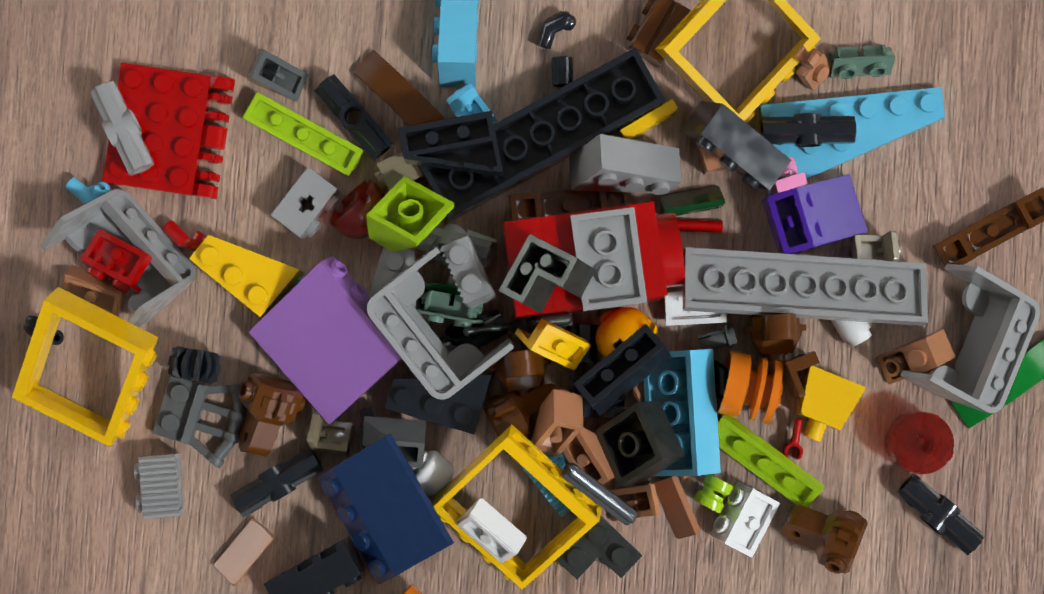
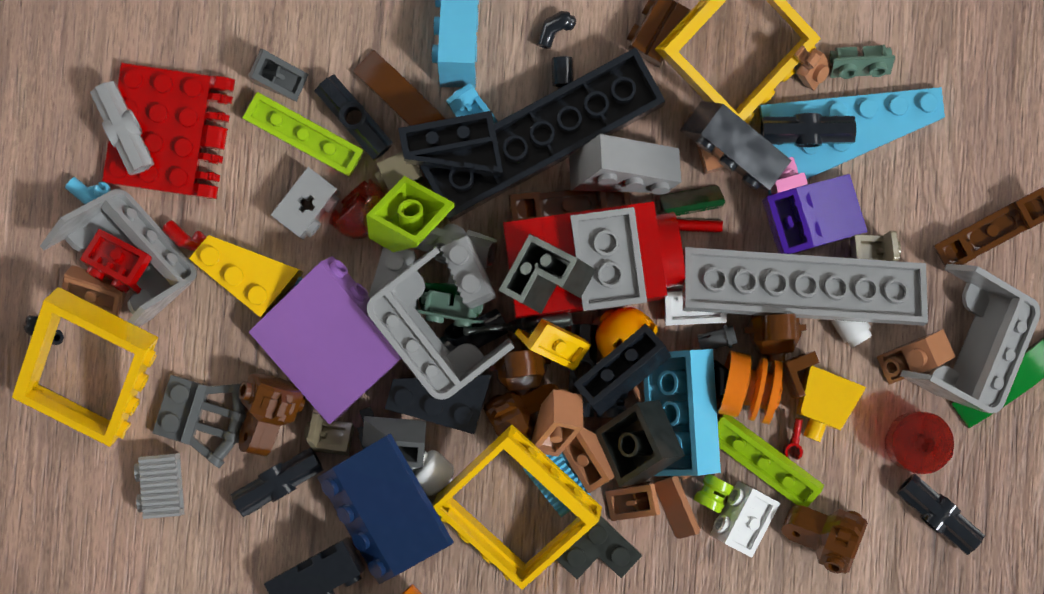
black gear [167,346,221,383] -> none
nougat slope [214,517,276,586] -> none
white slope [456,498,527,563] -> none
black axle [561,463,638,525] -> none
yellow tile [618,99,678,140] -> none

